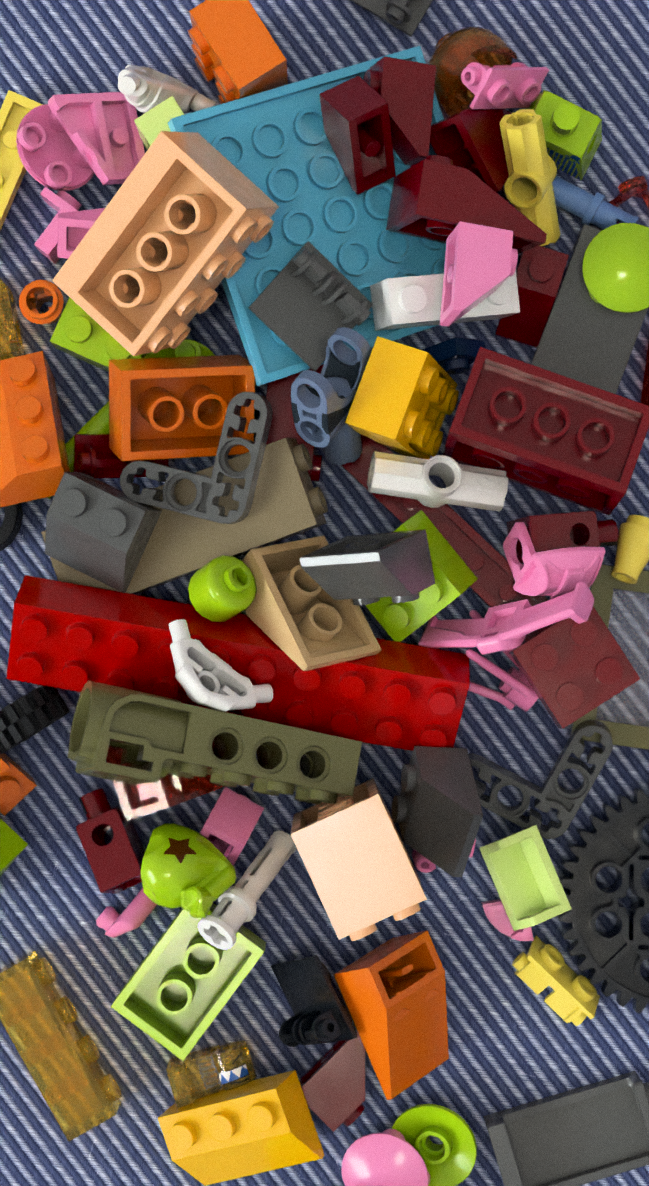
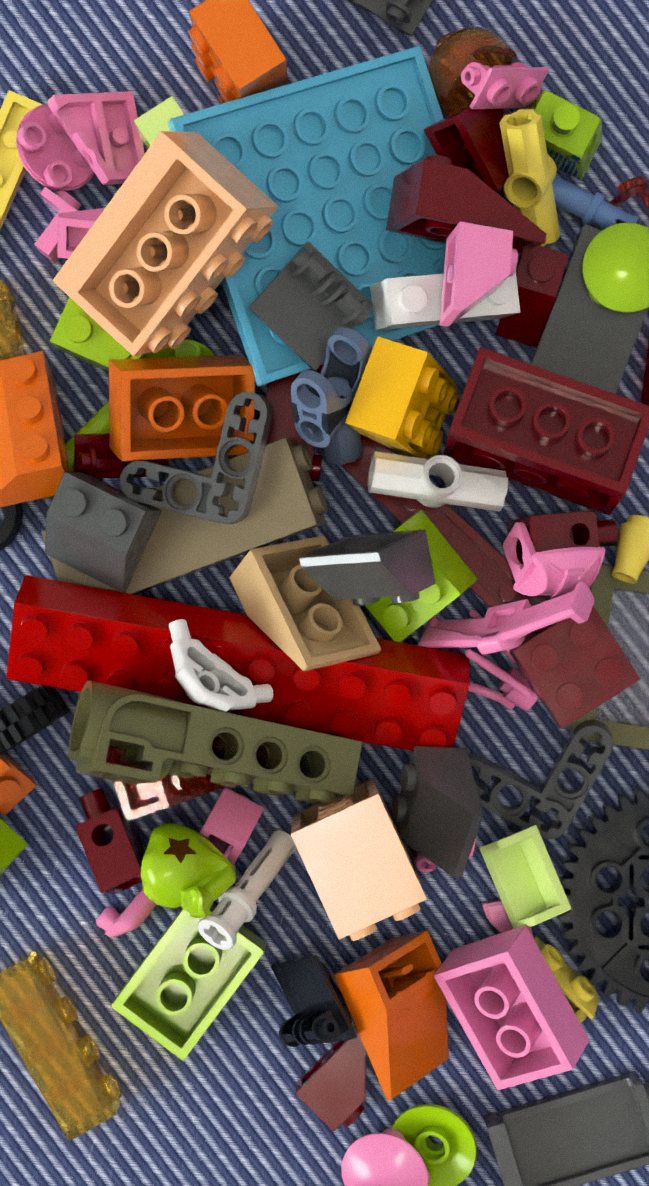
orange cone [19,280,64,324] -> none
white piece [118,65,216,114] -> none
yellow slope [158,1070,325,1186] -> none
clear yellow leg [166,1041,257,1108] -> none
lime head [188,555,257,622] -> none
dark red slope [319,76,396,195] -> none
dark red slope [363,56,436,166] -> none
dark blue plate [422,337,485,375] -> none
none -> bright pink brick [433,925,590,1090]

